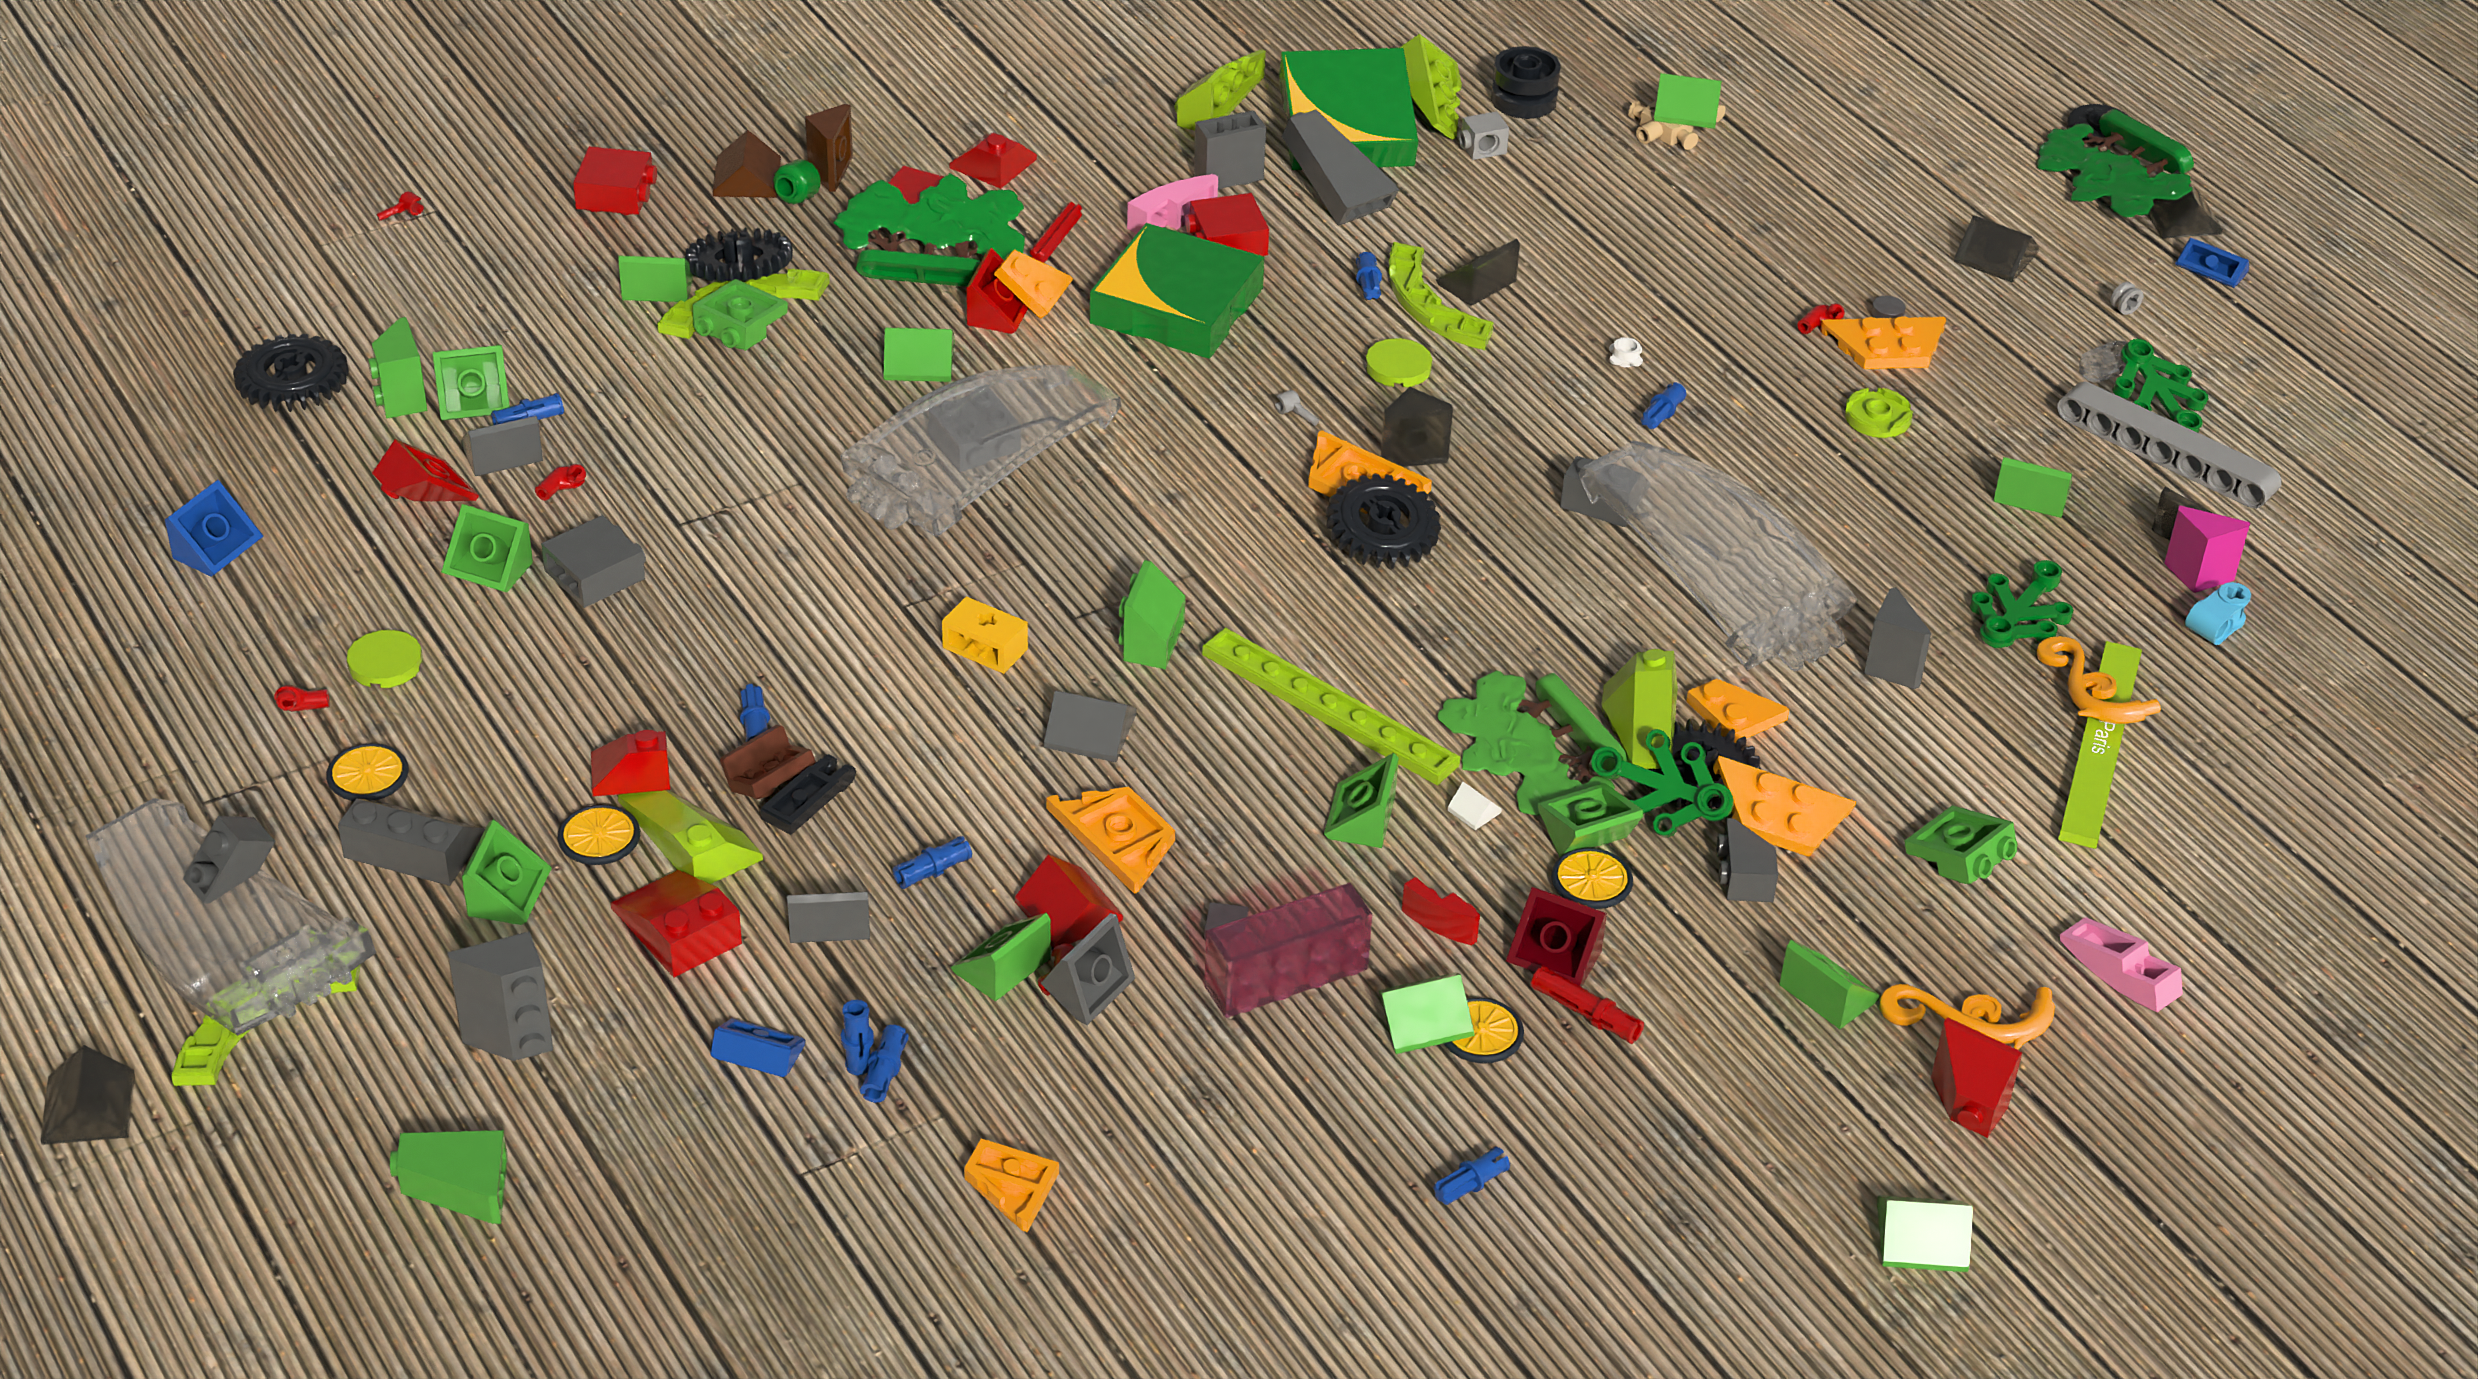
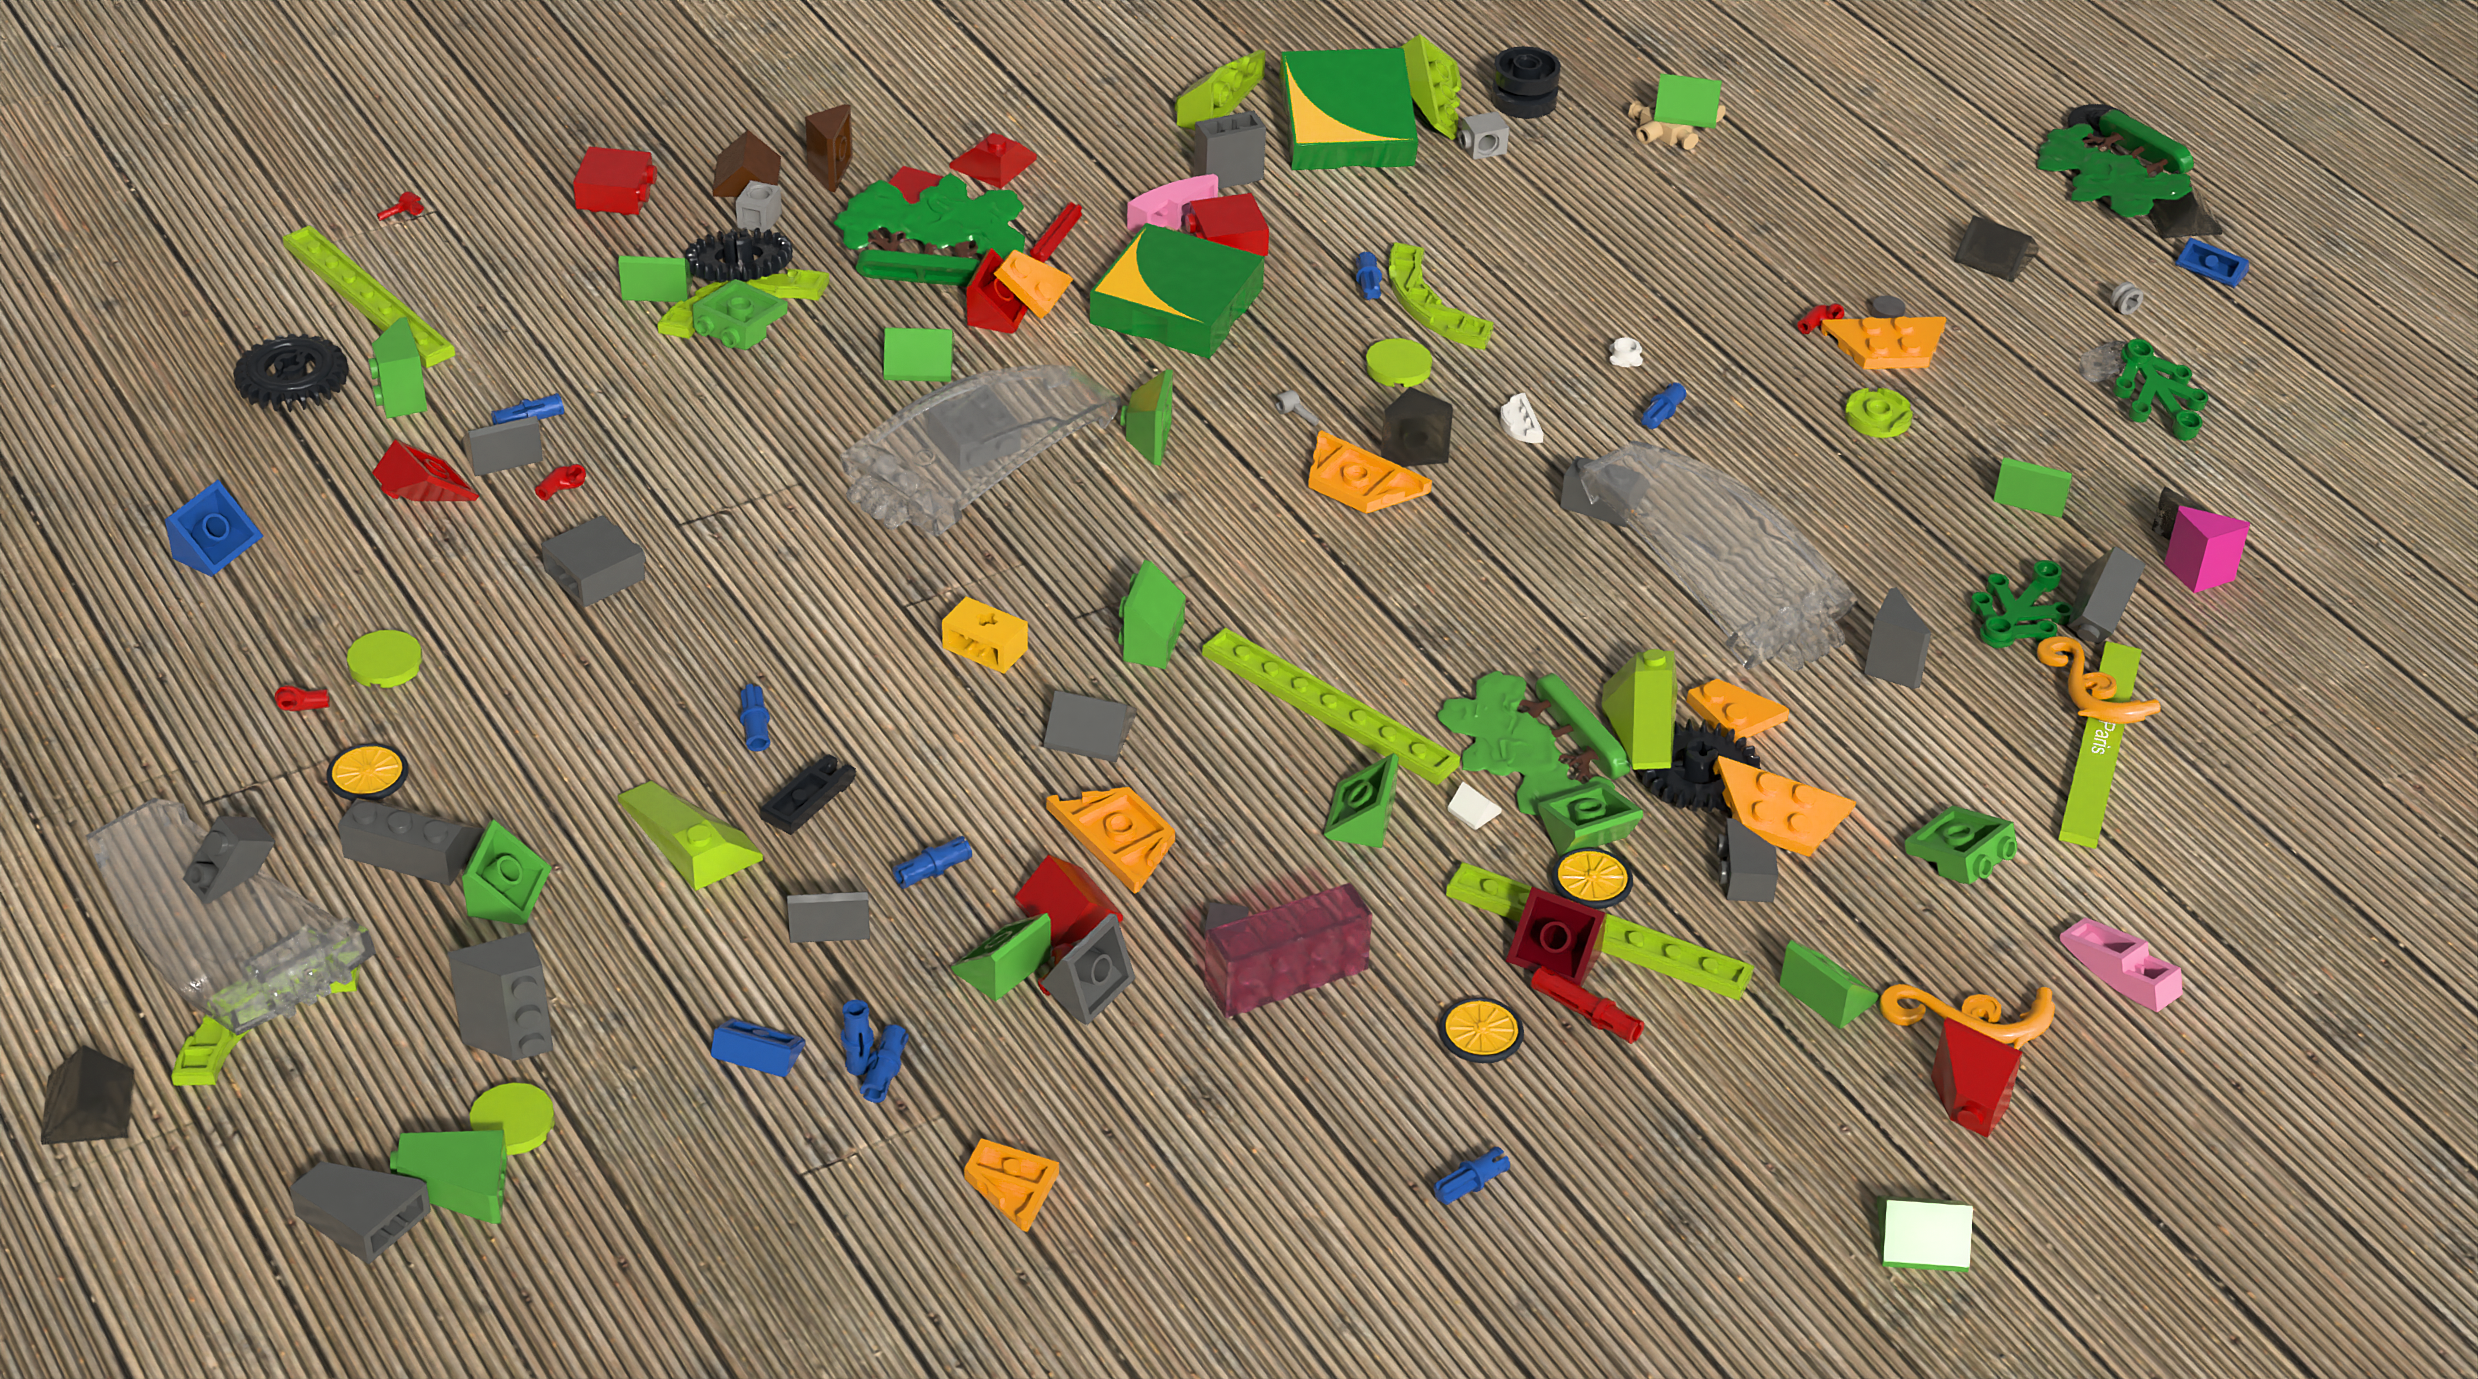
bright green slope [432,345,510,421] -> none
bright green slope [441,504,533,592] -> none
yellow wheel [557,805,641,865] -> none
red slope [591,730,670,797] -> none
red slope [611,870,742,978] -> none
copper bracket [720,725,816,799] -> none
green head [773,159,821,205] -> none
dark grey slope [1282,109,1399,226] -> none
black gear [1326,474,1441,570] -> none
slope [1379,972,1475,1054] -> none
red slope [1402,877,1480,945] -> none
clear smoke slope [1436,238,1520,306] -> none
green plant [1591,729,1734,838] -> none
light grey beam [2057,382,2282,508] -> none
medium azure piece [2185,582,2251,645] -> none
none -> lime tile [282,225,455,368]
none -> dark grey slope [289,1161,431,1265]
none -> lime tile [469,1082,555,1155]
none -> light grey brick [736,180,782,233]
none -> bright green slope [1121,369,1173,466]
none -> lime tile [1446,862,1754,1001]
none -> white tile [1500,393,1544,443]
none -> dark grey slope [2067,546,2146,644]

